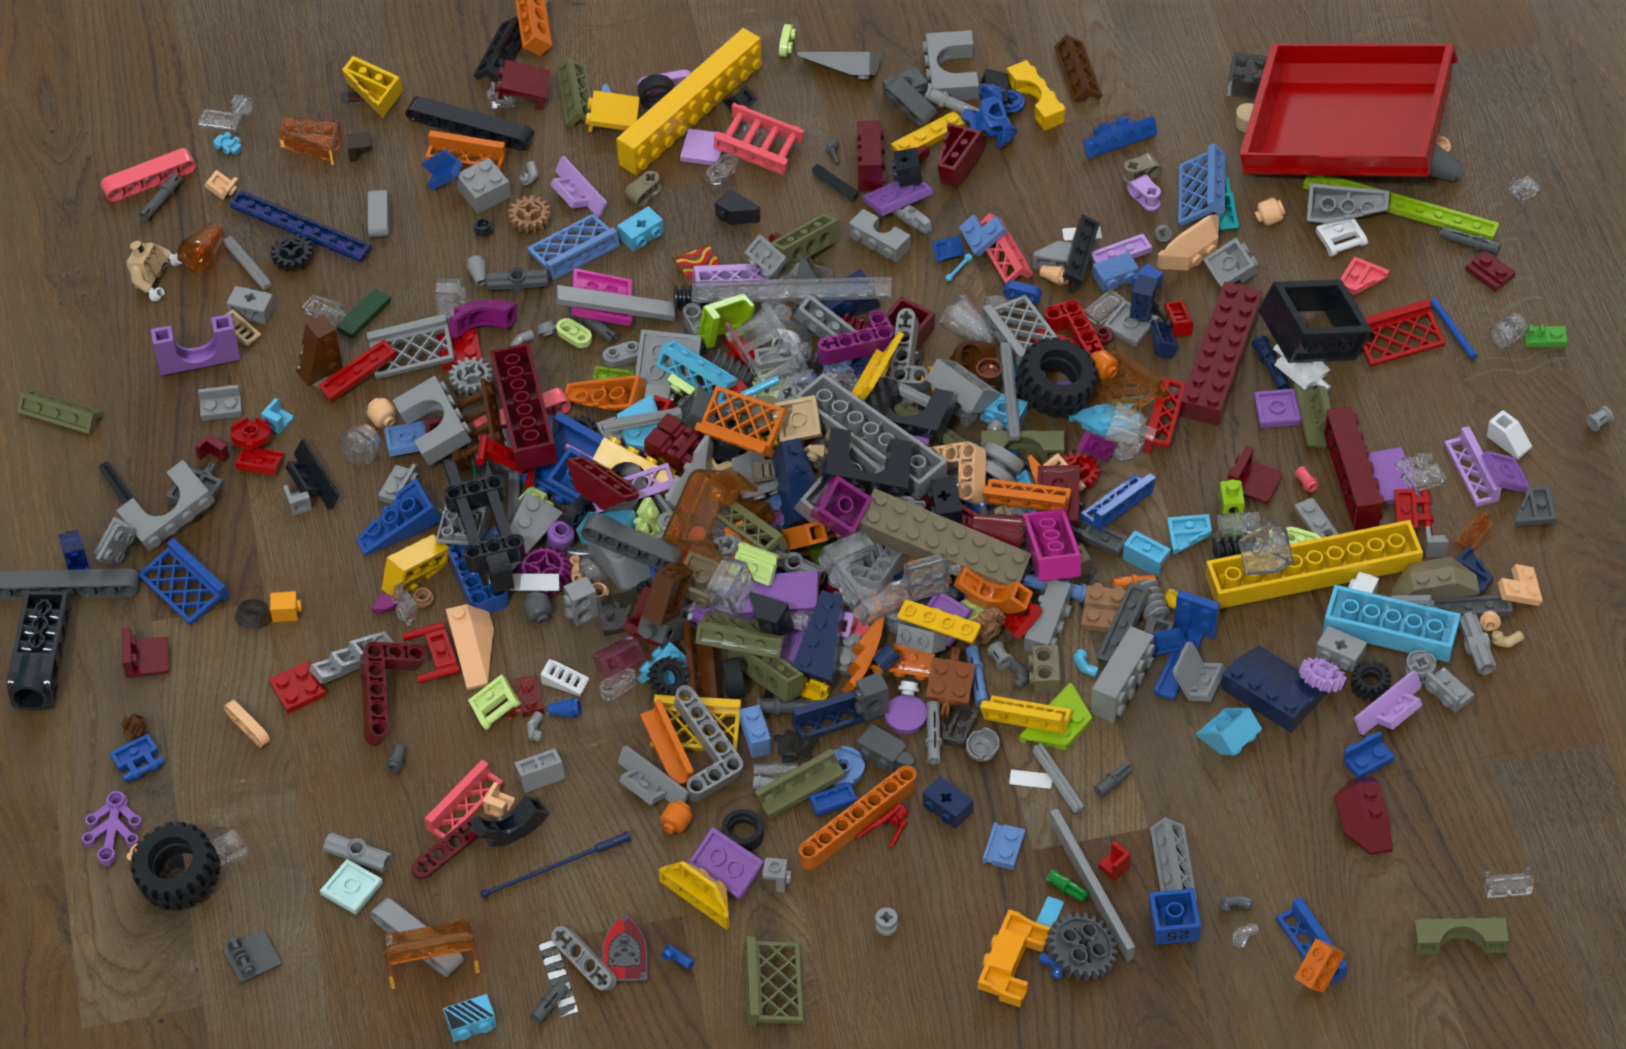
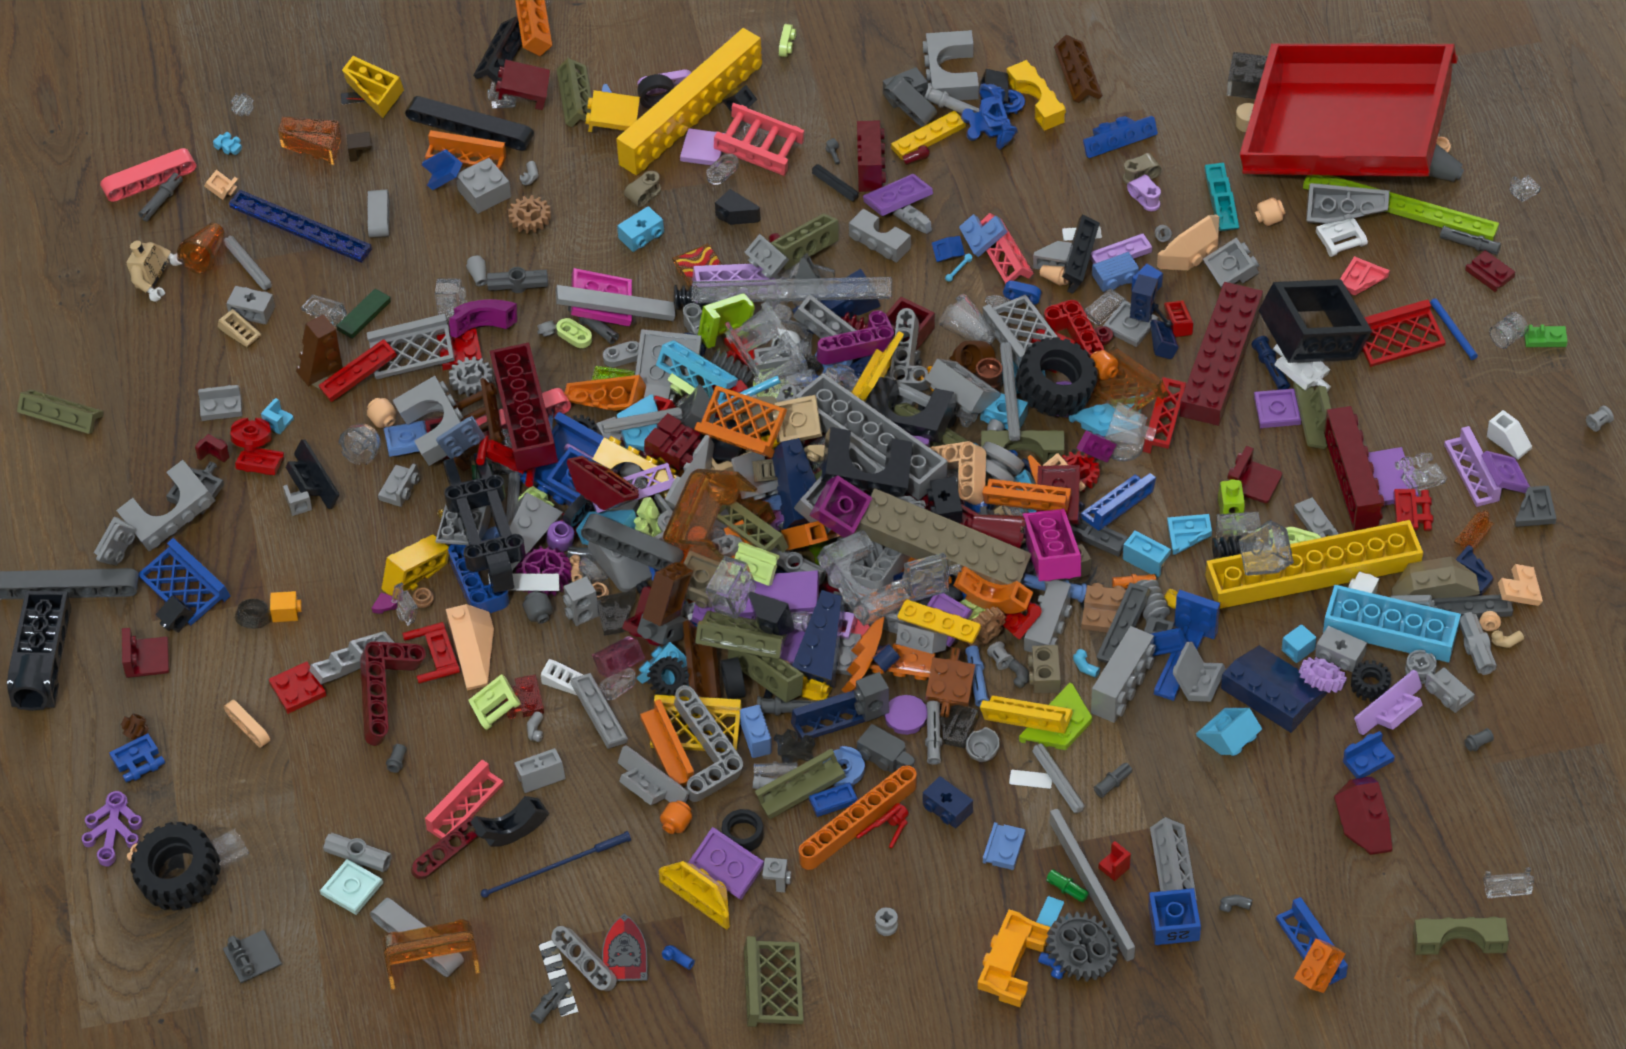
clear blue brick [58,529,90,570] -> none
black axle [99,461,135,504] -> none
medium lavender arch [151,314,241,375] -> none
clear plate [198,109,242,132] -> none
black gear [270,233,314,272] -> none
blue wedge [356,478,442,556] -> none
medium azure brick [443,994,497,1042] -> none
black plate [473,218,493,236] -> none
light nougat panel [483,782,515,818] -> none
light grey arm [510,330,535,346] -> none
medium blue fence [527,213,620,281] -> none
blue cone [548,697,581,718] -> none
lavender bracket [551,156,607,217] -> none
light grey wedge [798,52,882,79] -> none
black brick [891,147,923,187] -> none
white plate [898,681,920,696] -> none
dark red wedge [937,123,985,187] -> none
medium blue fence [1178,143,1226,226] -> none
clear arm [1232,922,1259,948] -> none
coral pin [1295,466,1319,492] -> none
light grey panel [1423,526,1449,558] -> none
none -> black brick [156,596,195,633]
none -> sand blue bracket [436,416,485,459]
none -> light grey tile [570,673,628,749]
none -> medium azure panel [1282,625,1317,663]
none -> dark grey pin [1464,728,1494,751]

